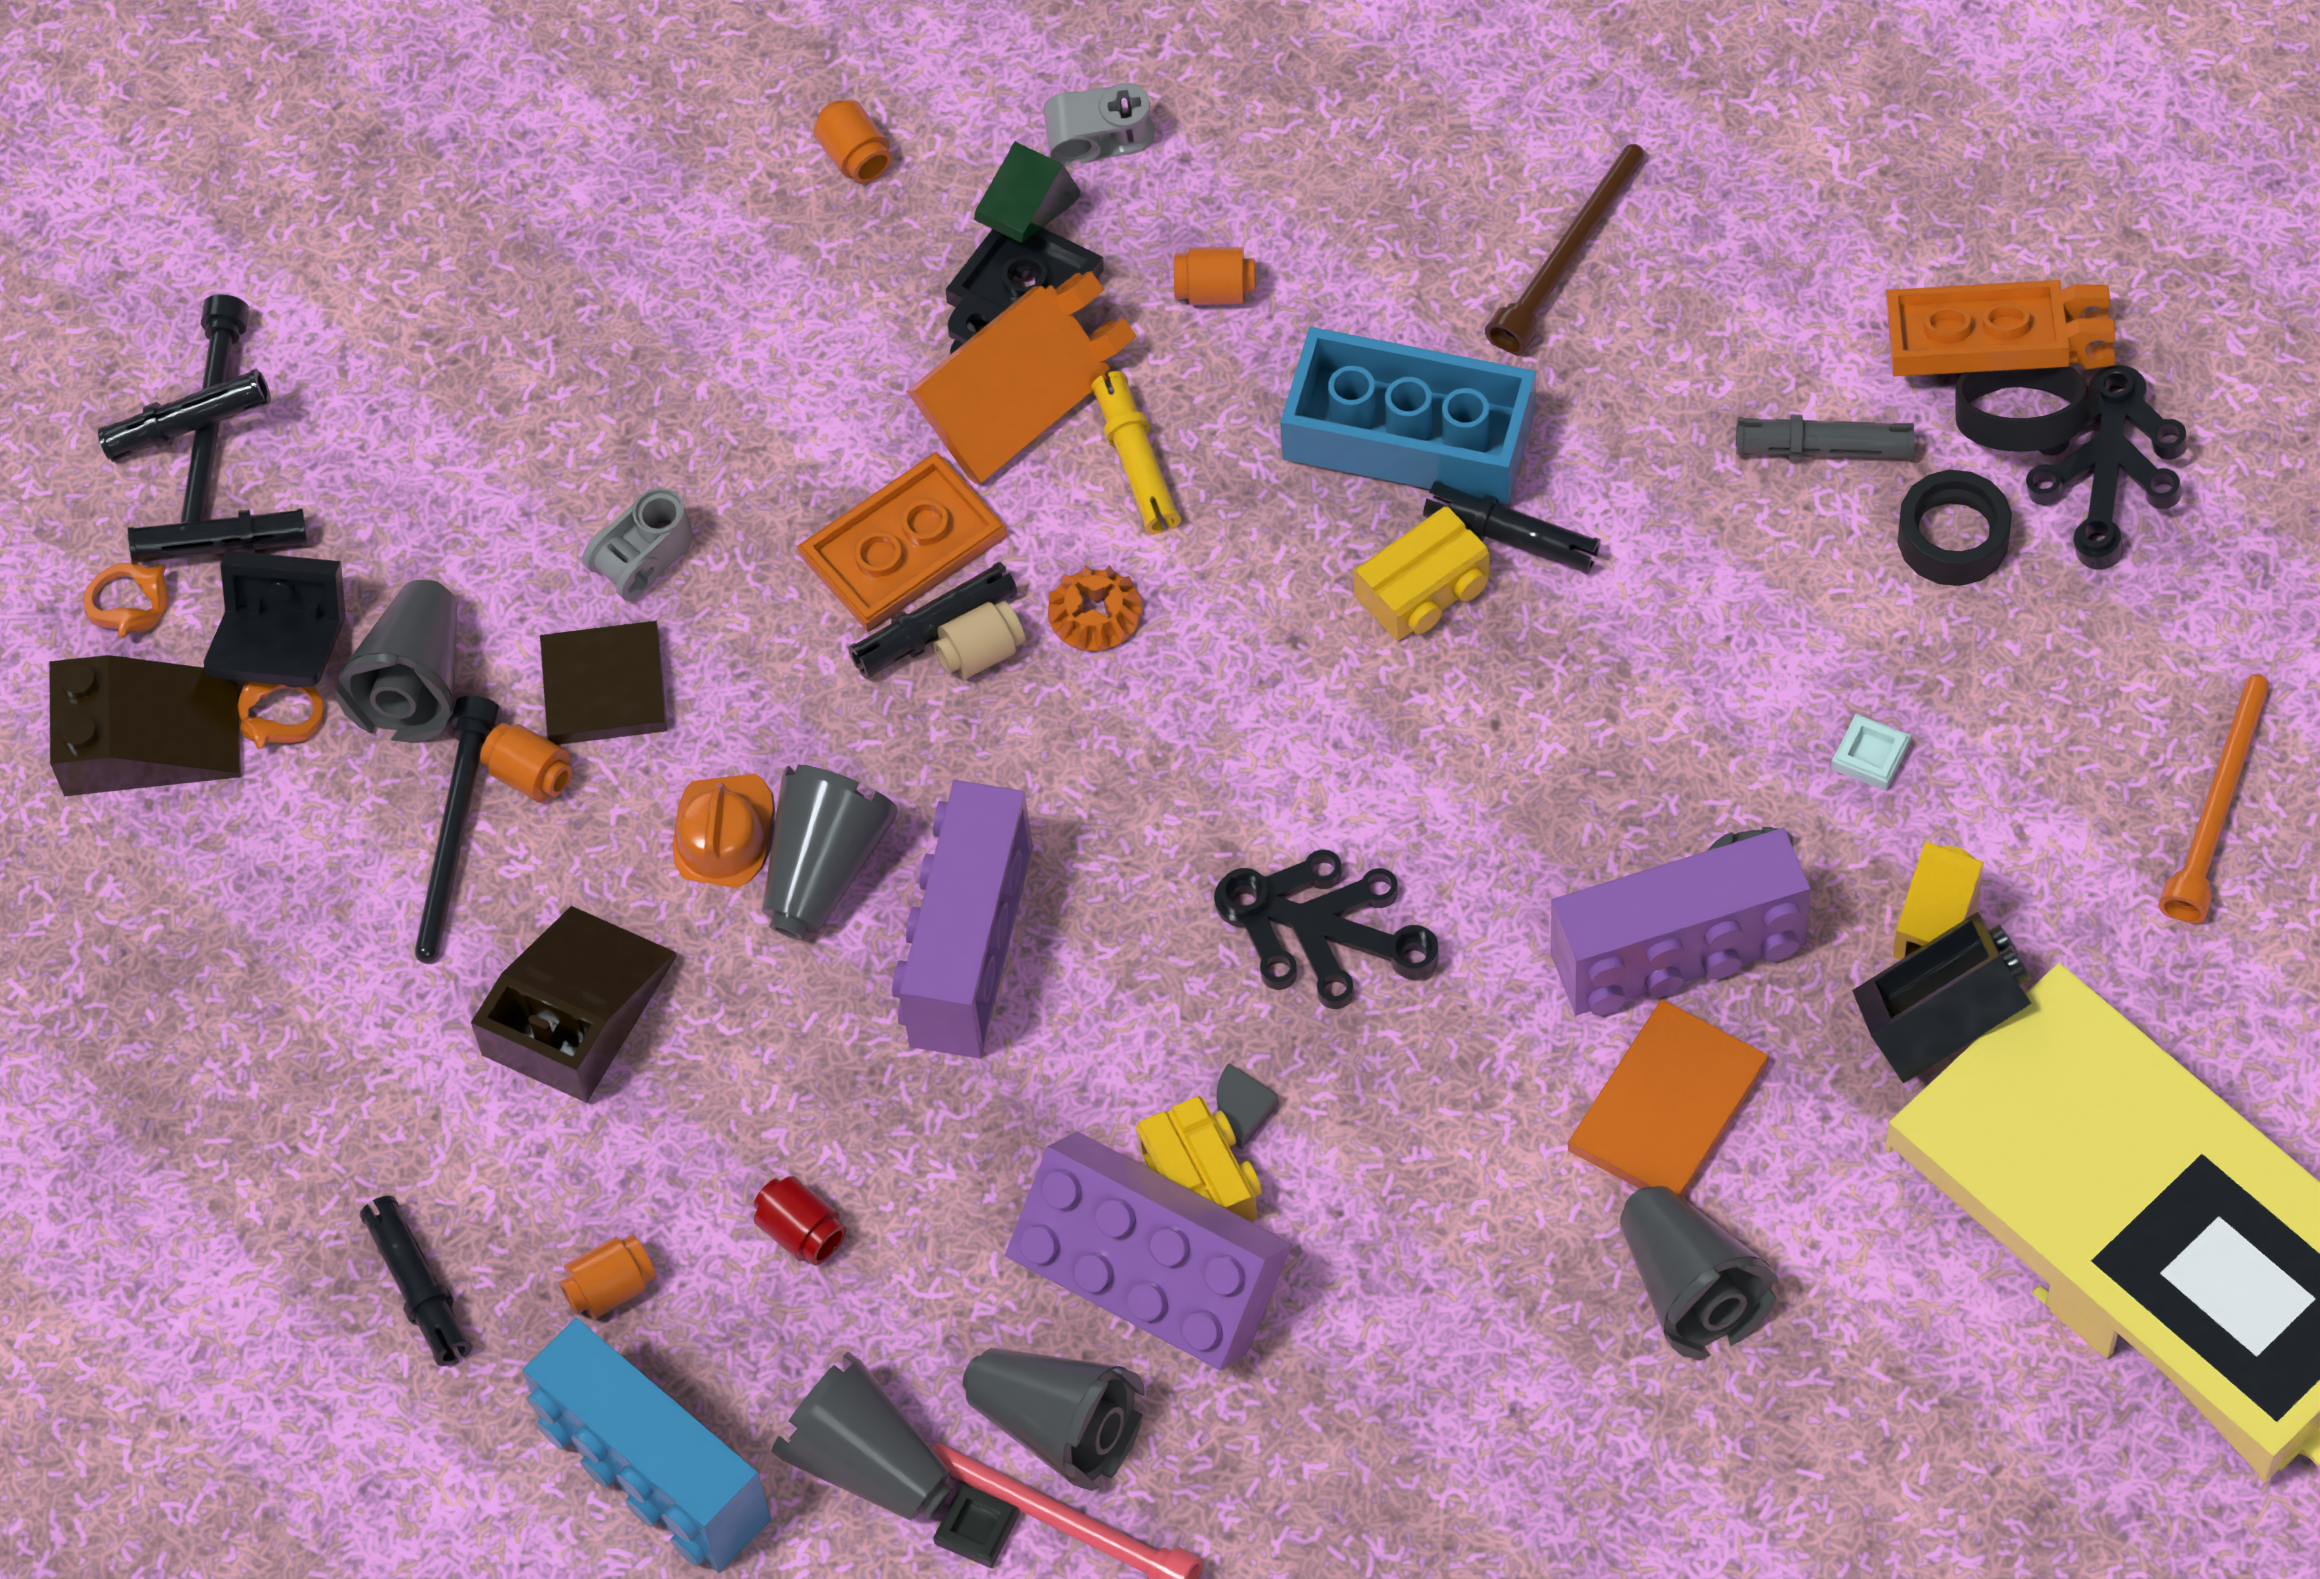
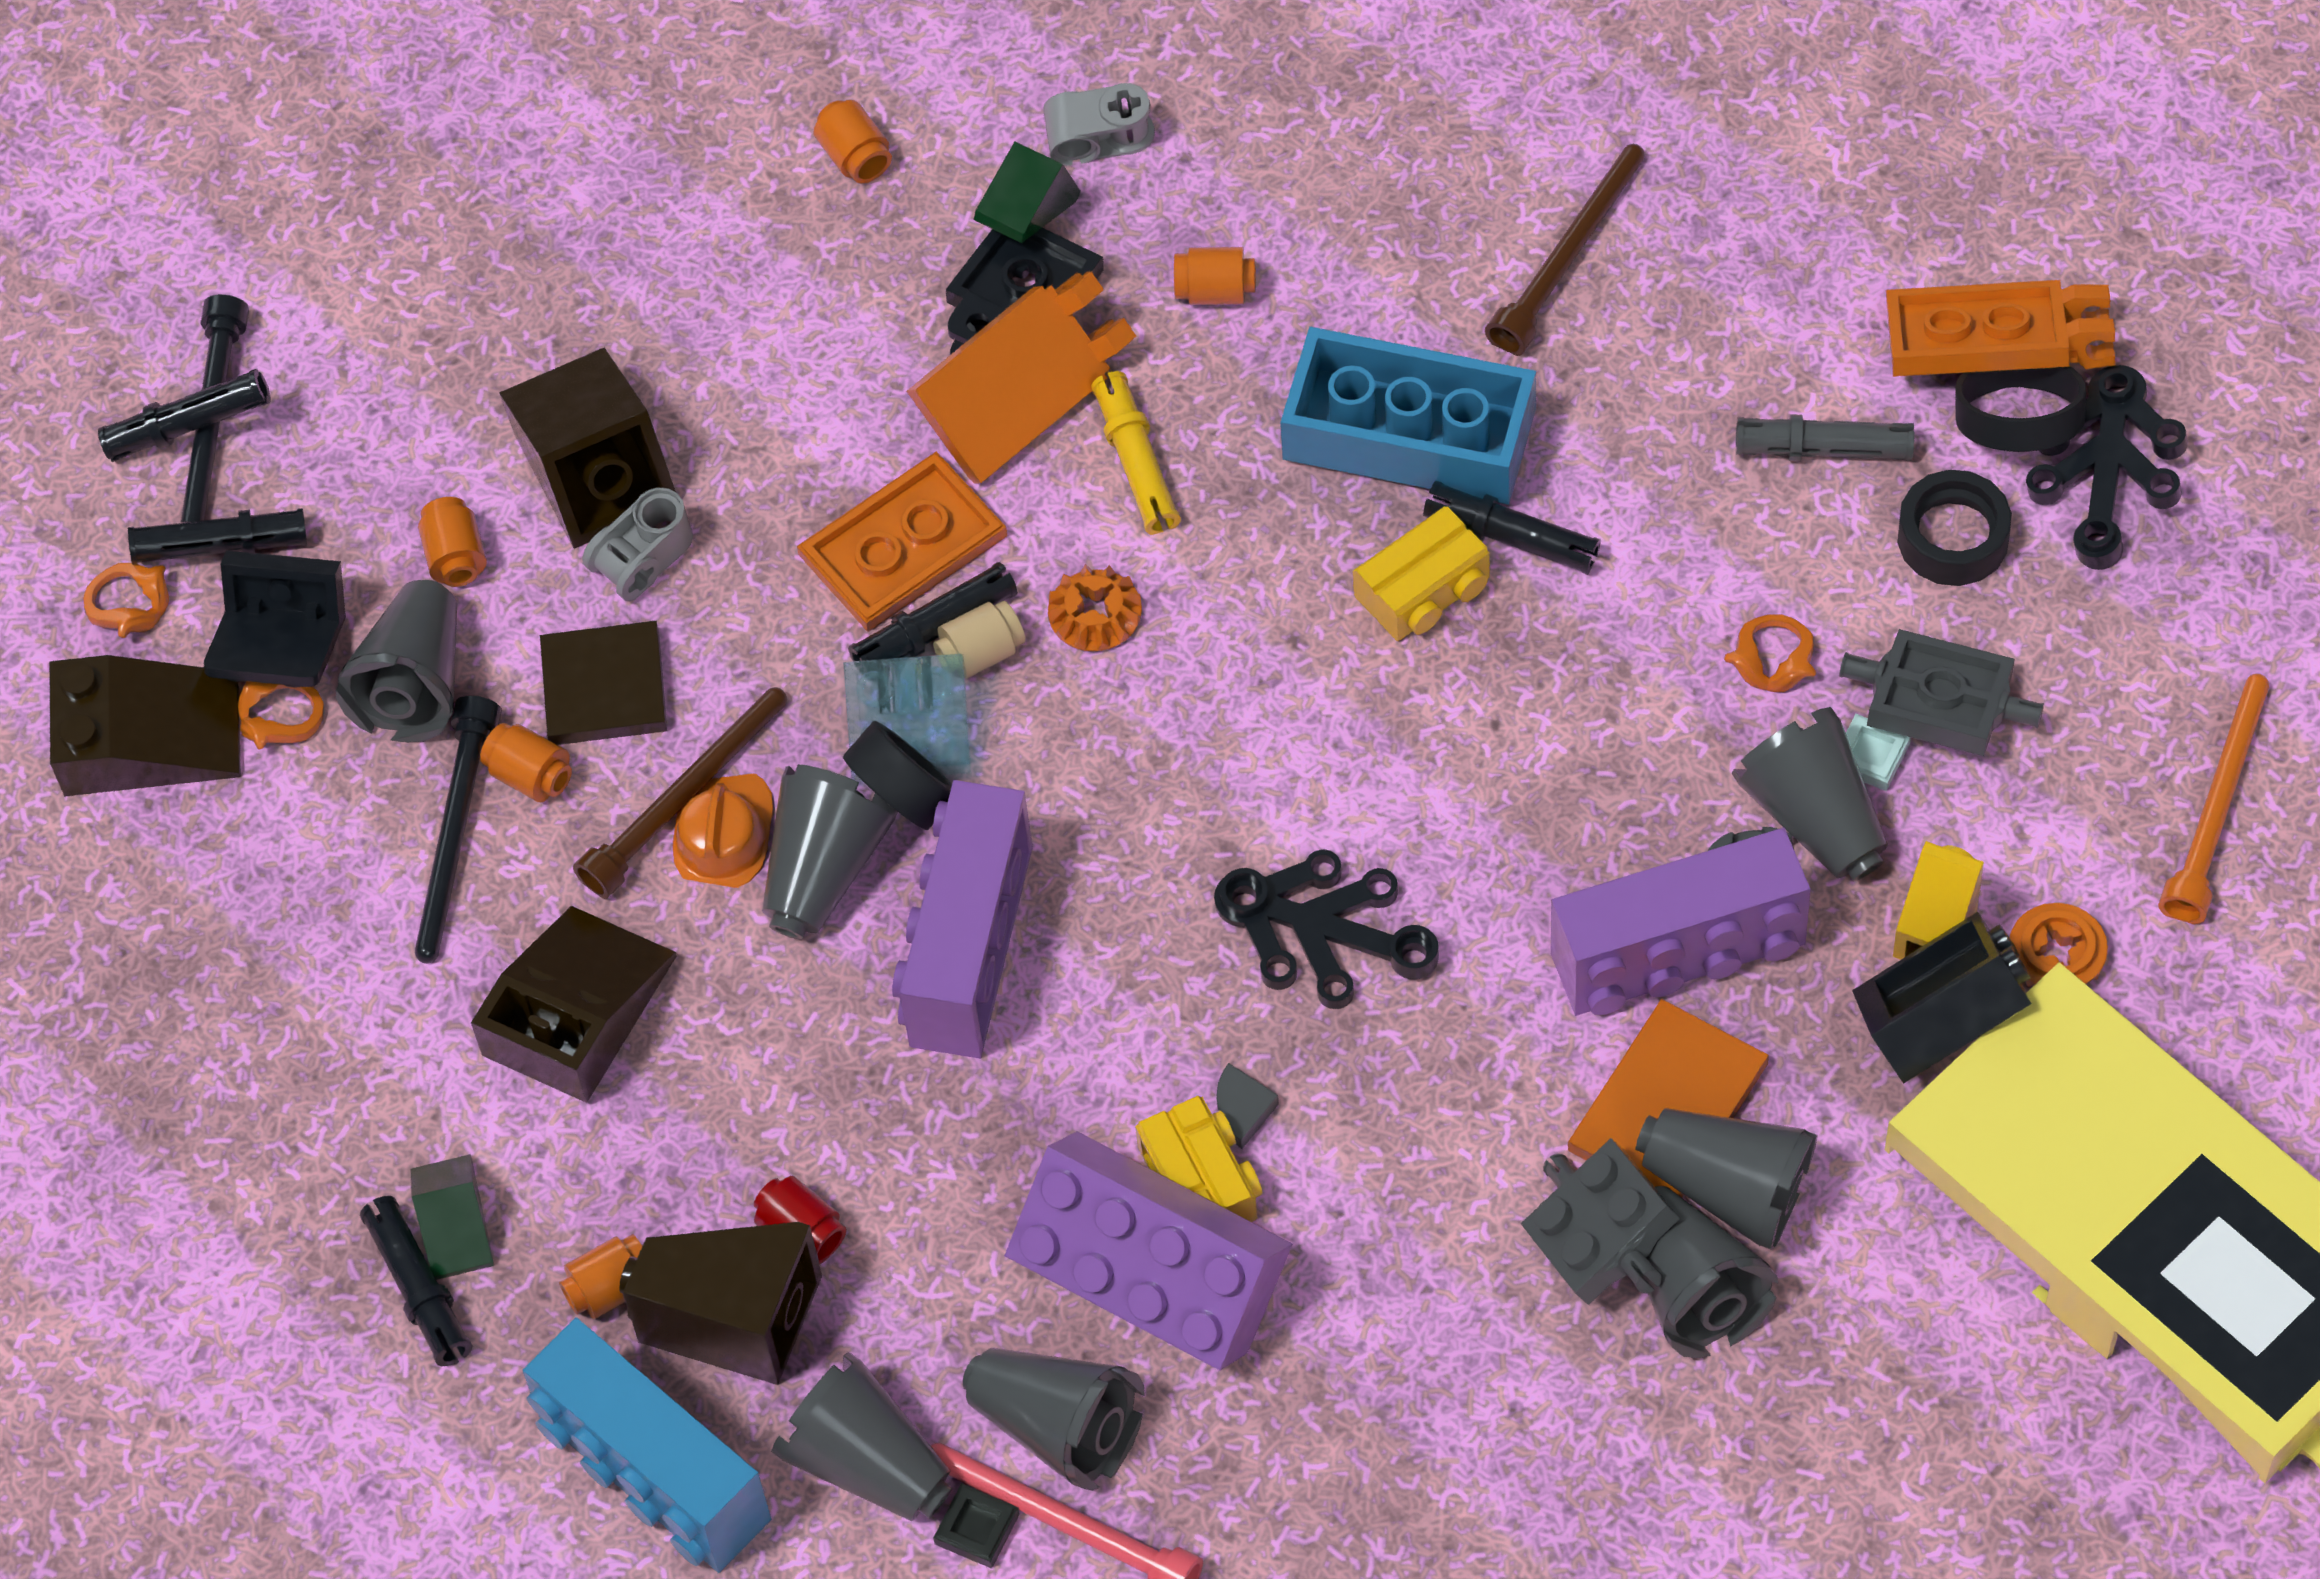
none -> dark green slope [410,1154,494,1280]
none -> orange brick [418,497,487,587]
none -> dark brown slope [499,347,676,549]
none -> reddish brown piece [573,687,787,899]
none -> dark brown slope [619,1222,822,1385]
none -> clear light blue plate [843,654,972,782]
none -> black tyre [843,721,952,830]
none -> dark grey plate [1521,1138,1680,1305]
none -> dark grey cone [1635,1108,1818,1250]
none -> orange piece [1724,614,1816,692]
none -> dark grey cone [1732,707,1888,882]
none -> dark grey plate [1839,629,2044,756]
none -> orange gear [2009,903,2108,987]

